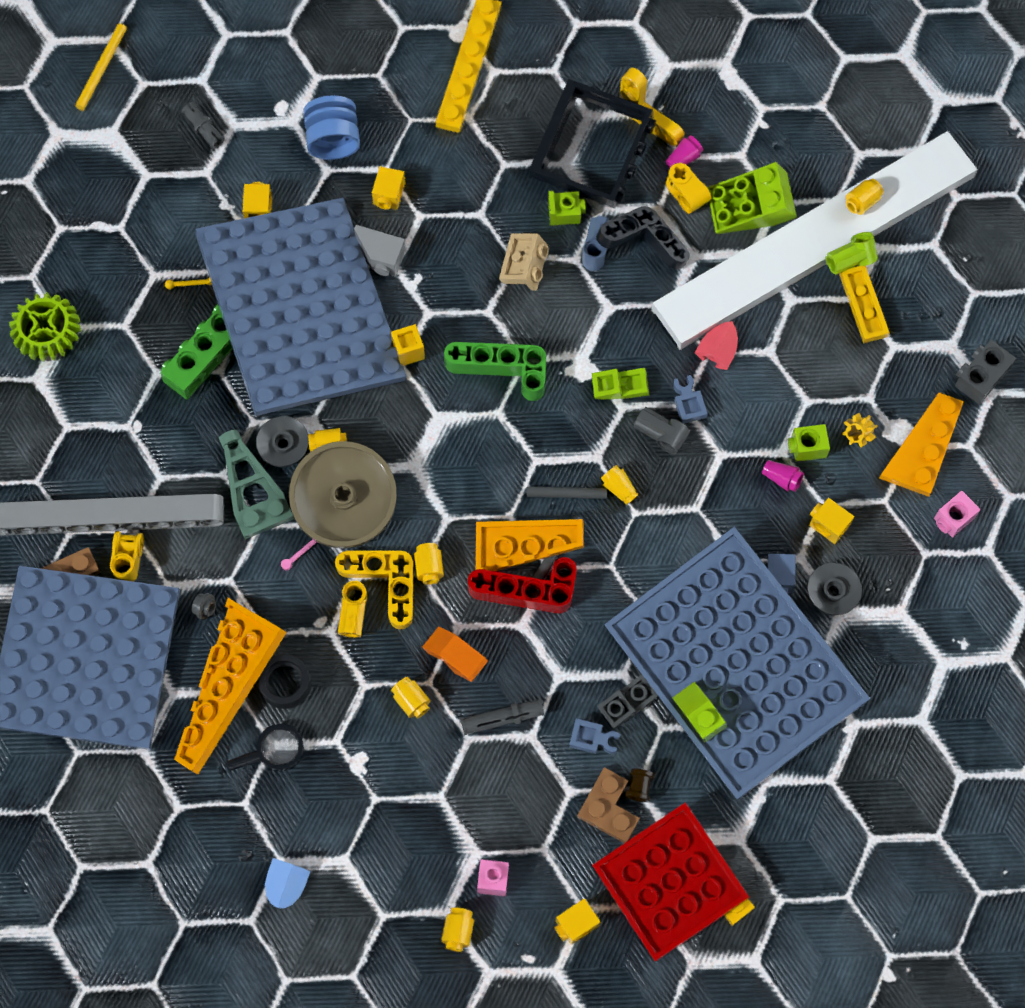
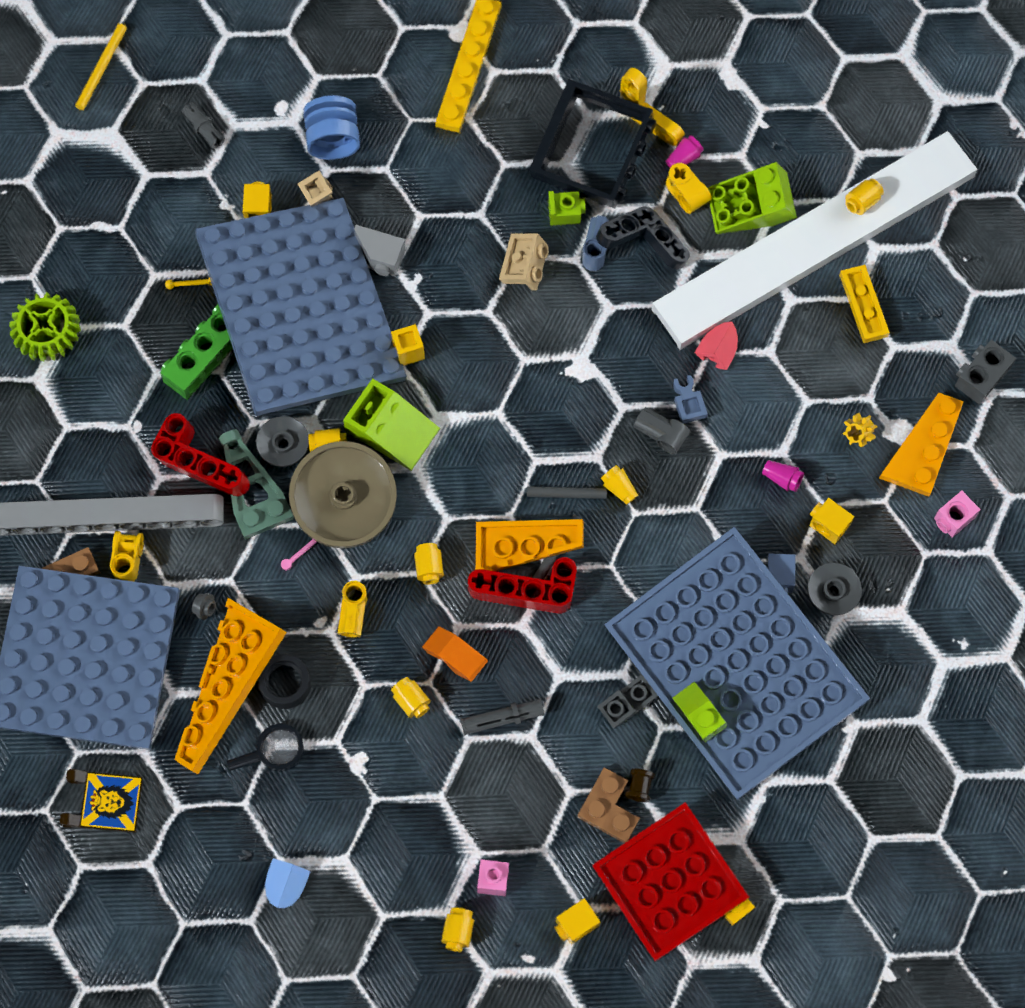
yellow beam [335,551,414,629] -> none
yellow brick [372,166,405,210] -> none
bright green beam [444,342,546,401] -> none
sand blue plate [569,719,620,754] -> none
lime slope [591,368,649,399] -> none
lime brick [788,424,830,462] -> none
lime piece [825,232,878,275] -> none
none -> flag [59,769,143,833]
none -> red beam [151,413,250,496]
none -> tan brick [298,171,333,207]
none -> lime slope [343,378,440,471]

